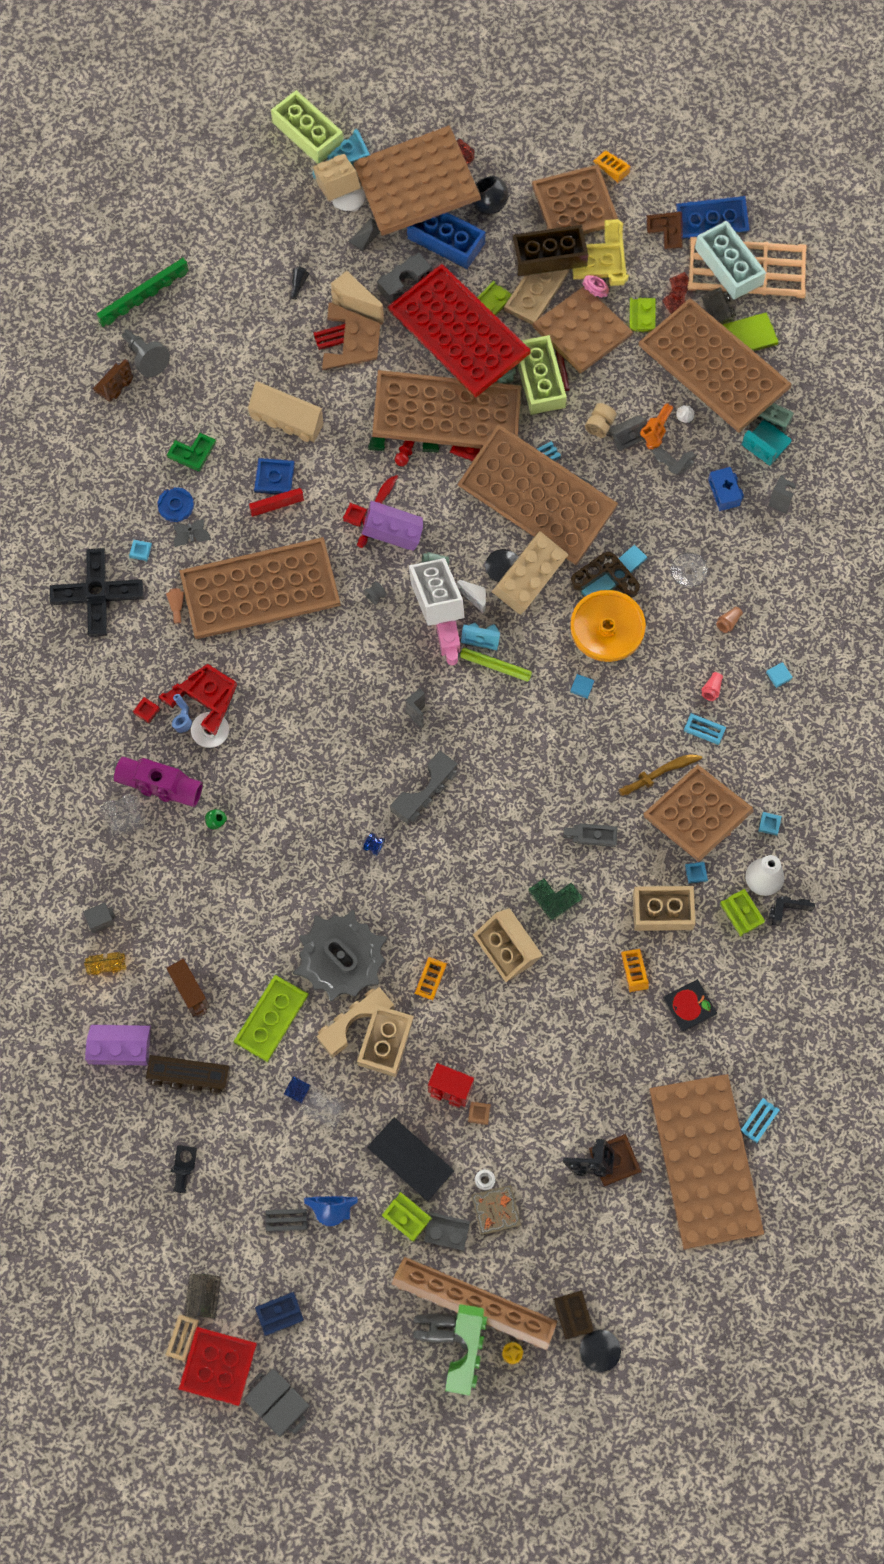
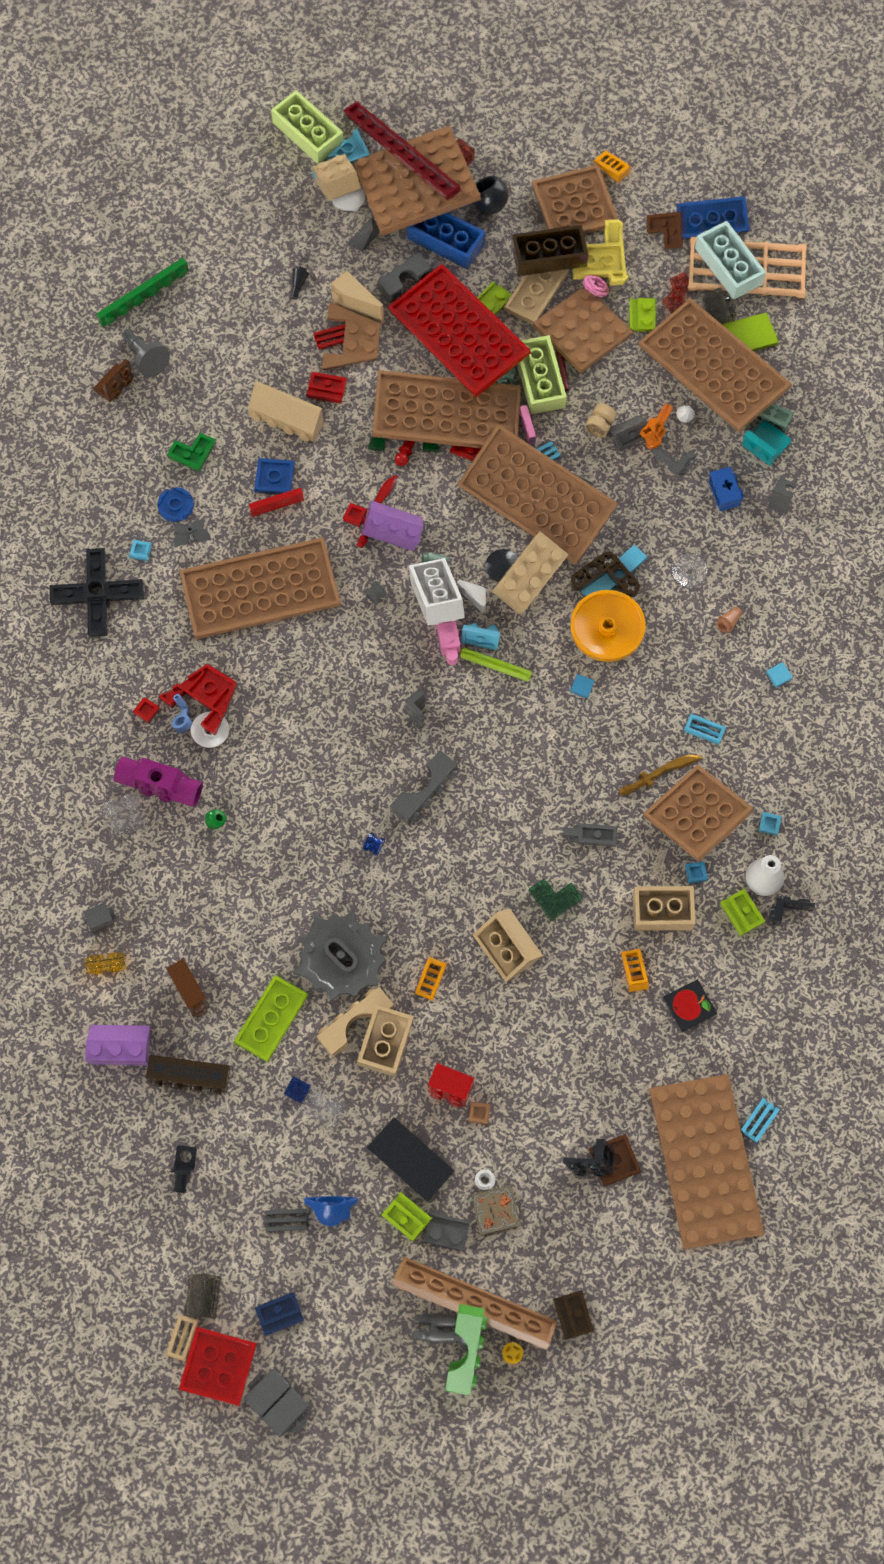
nougat cone [166,588,184,624] -> none
black dish [580,1329,621,1372] -> none
coral cone [701,672,723,701] -> none
none -> red plate [306,372,347,404]
none -> dark red plate [343,101,461,201]
none -> bright pink tile [520,405,536,445]

